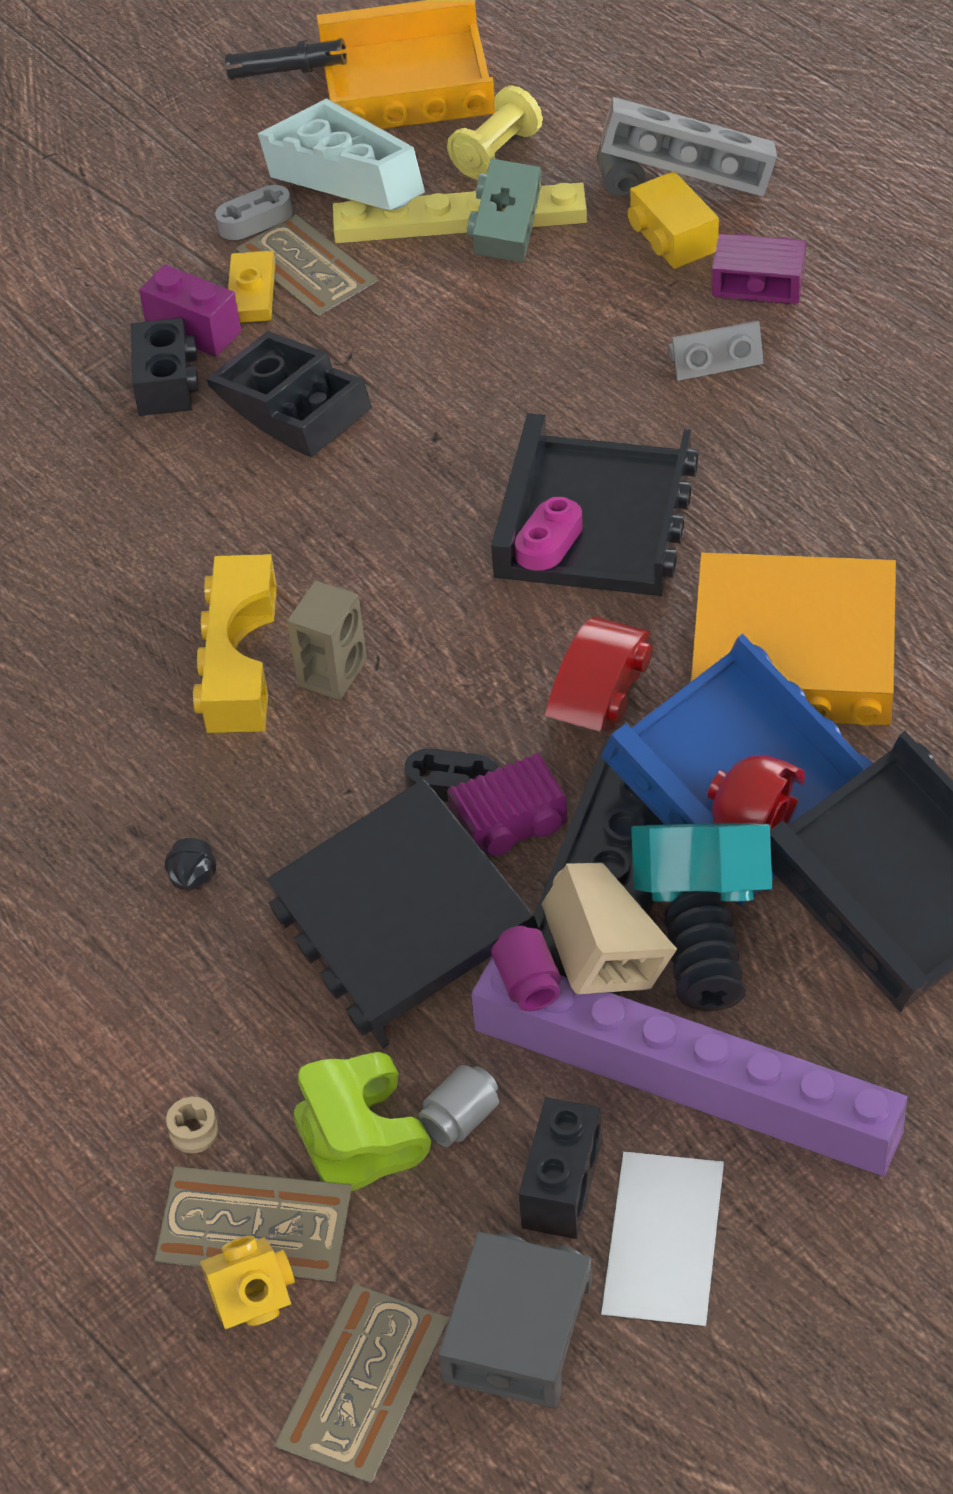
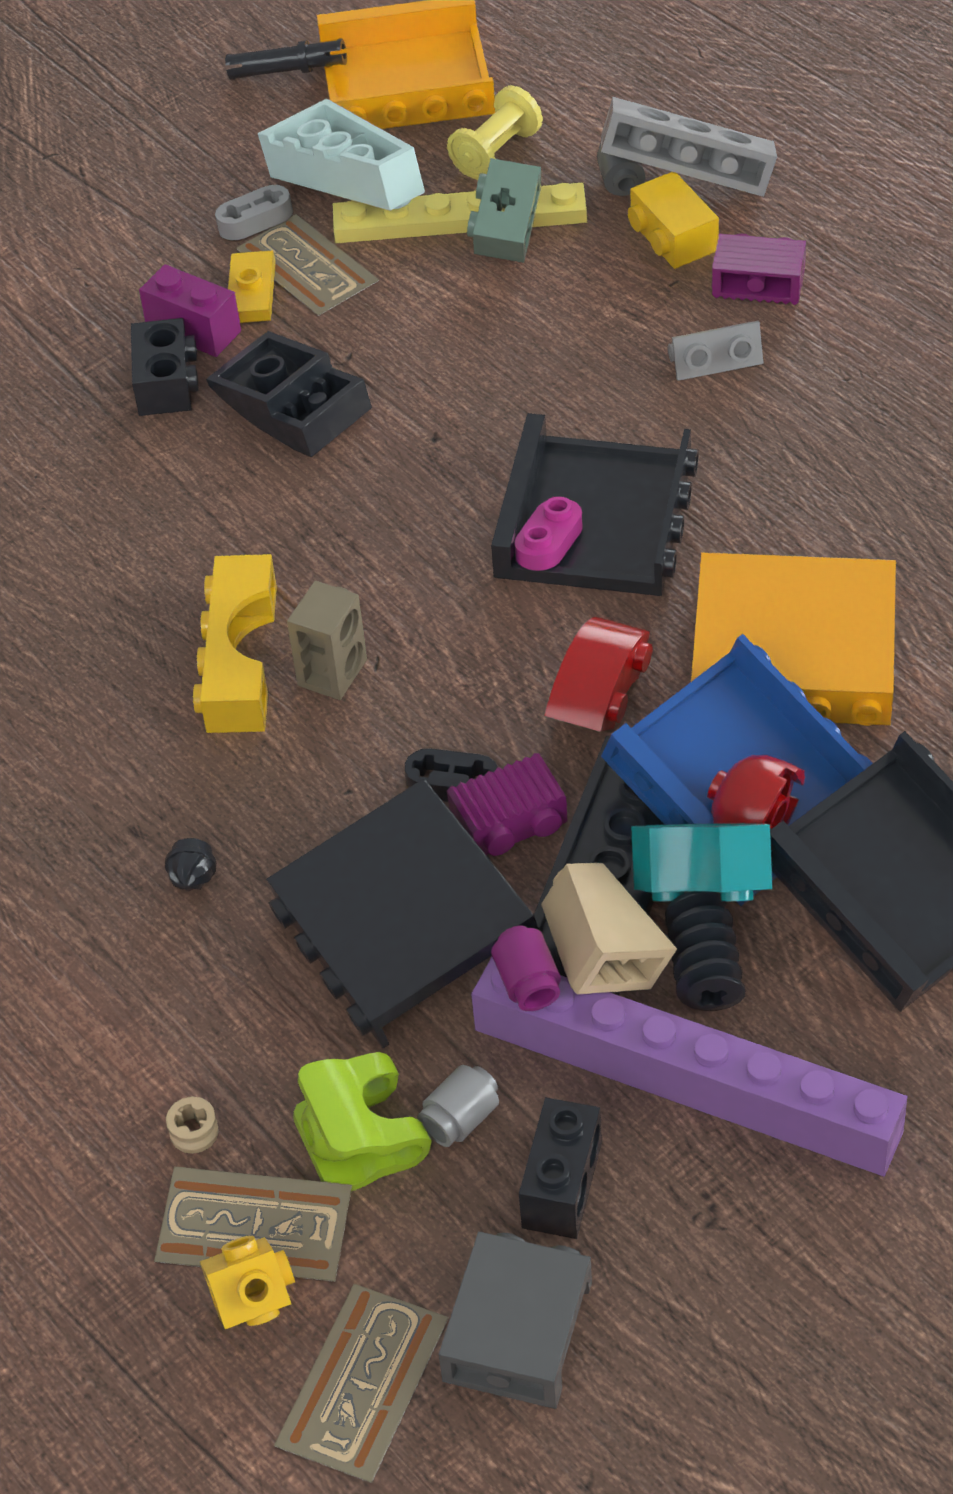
white sticker [601,1151,724,1326] -> none

